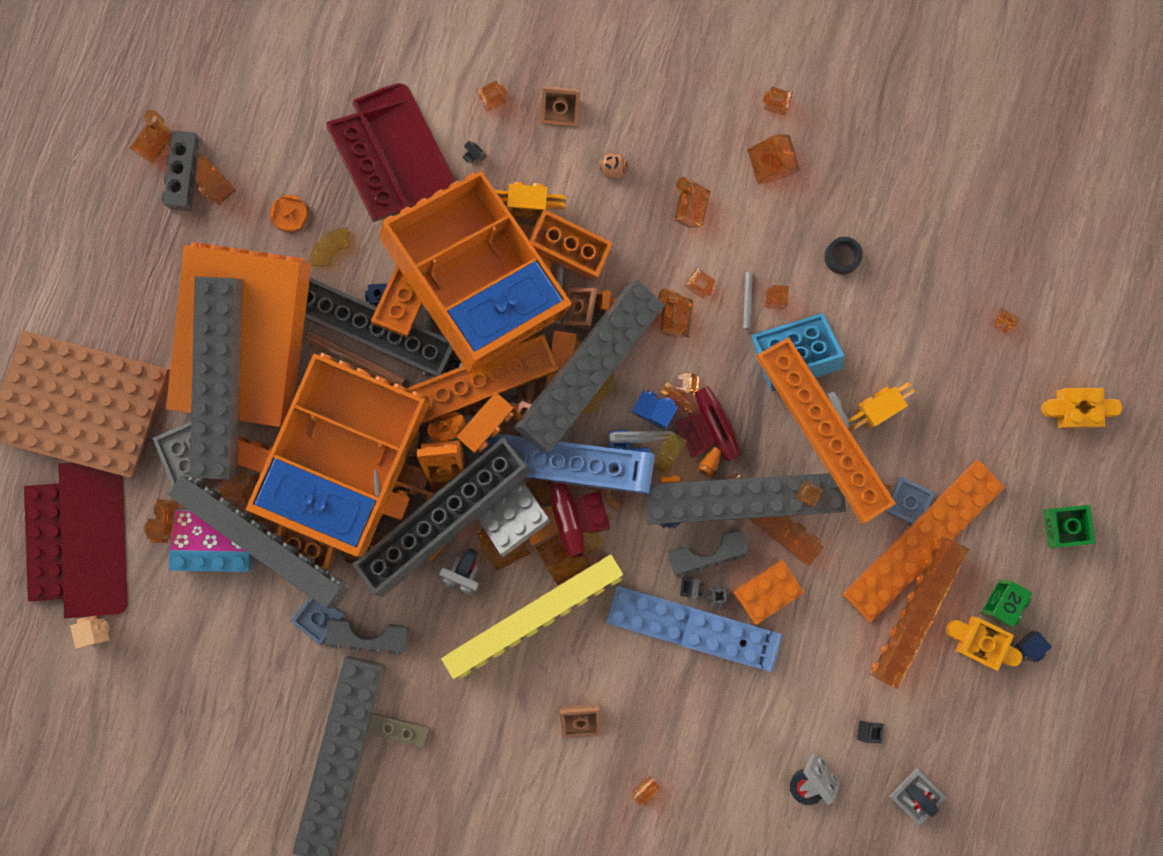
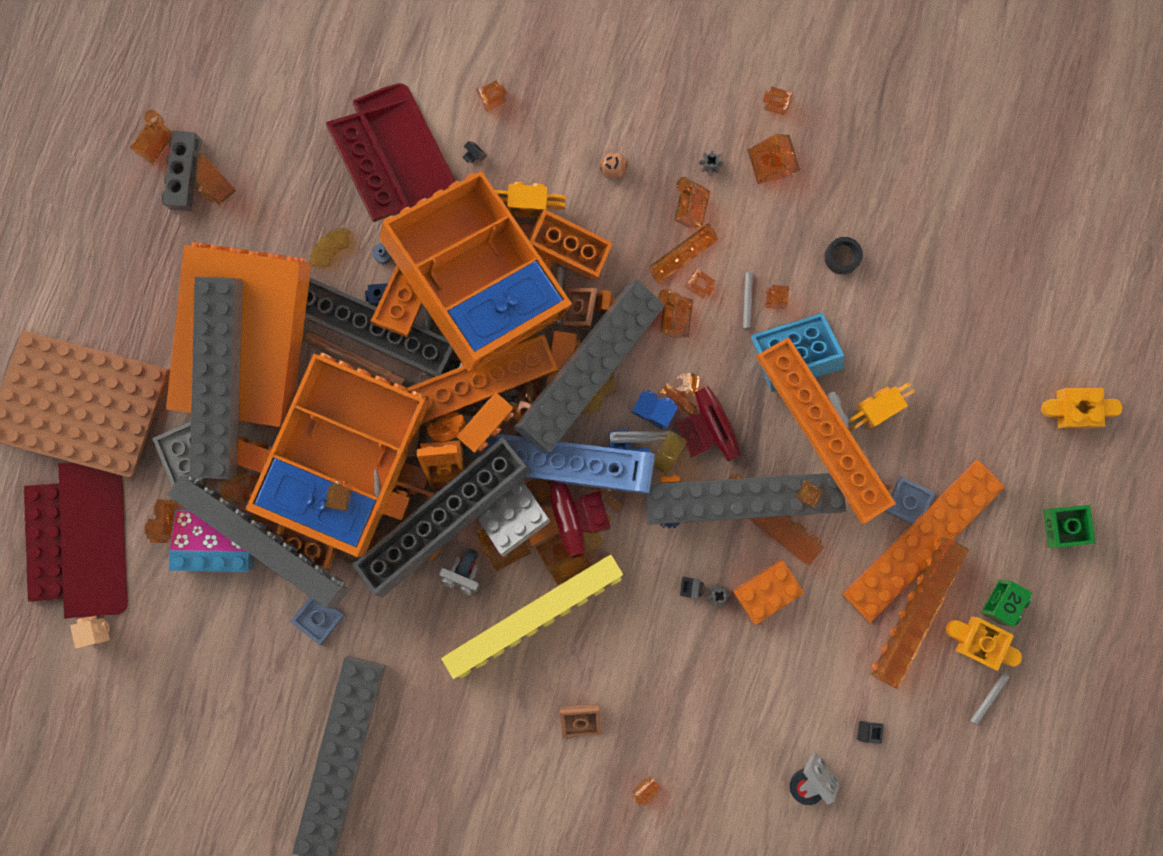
orange tile [270,195,309,233] -> none
dark grey arch [325,618,408,654] -> none
dark tan plate [367,713,429,748] -> none
nougat slope [541,87,581,127] -> none
medium blue hinge [606,586,783,672] -> none
dark grey arch [667,530,749,577] -> none
orange cone [698,447,722,477] -> none
light grey plate [889,768,946,826] -> none
clear orange tile [994,308,1018,333] -> none
dark blue brick [1015,631,1052,662] -> none
none -> clear orange window [324,480,352,511]
none -> sand blue tile [372,244,392,264]
none -> clear orange plate [648,223,719,284]
none -> dark grey gear [699,150,723,176]
none -> light grey bar [970,673,1010,725]

